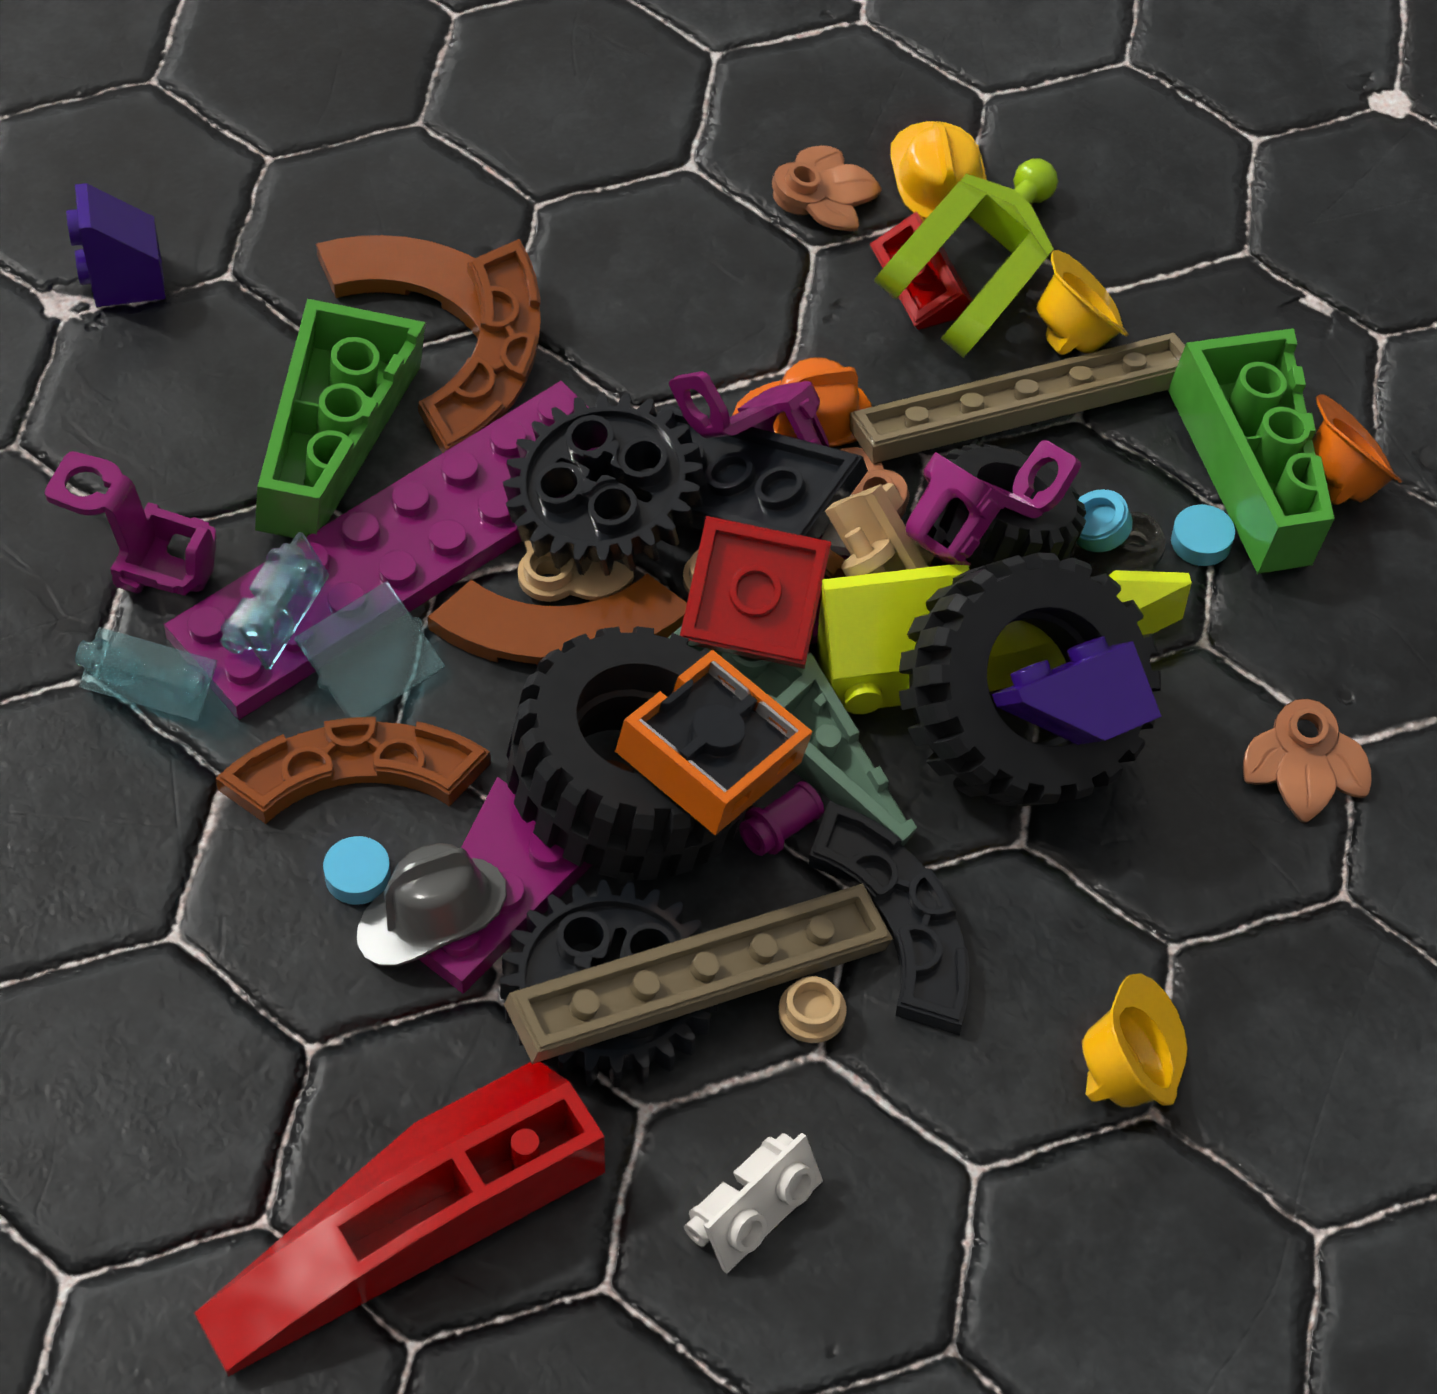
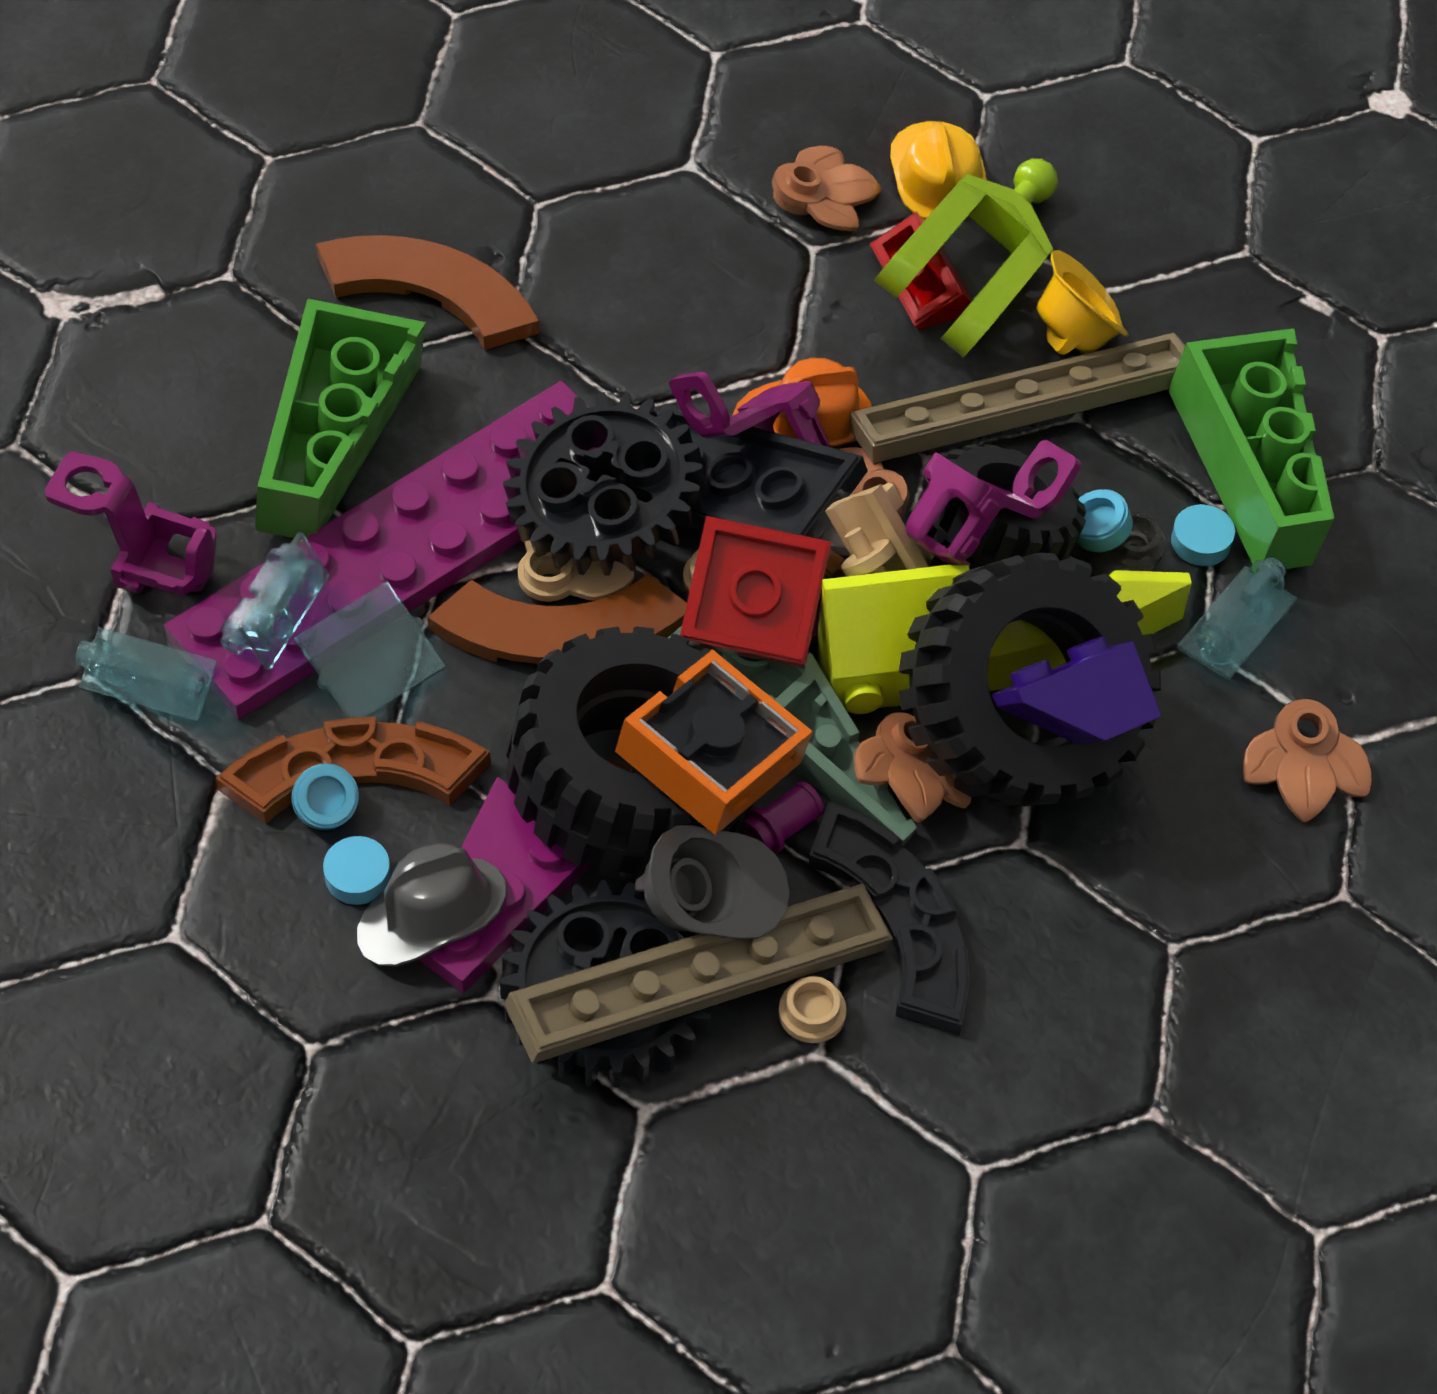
dark purple slope [66,183,166,307] -> none
red wedge [194,1062,605,1377] -> none
dark orange tile [418,239,541,453] -> none
white hinge [684,1133,823,1273] -> none
yellow piece [1082,973,1188,1108] -> none
orange piece [1313,394,1403,505] -> none
none -> medium azure tile [291,763,359,830]
none -> dark grey piece [635,826,790,939]
none -> nougat plate [854,712,971,823]
none -> clear light blue hinge [1177,557,1297,681]

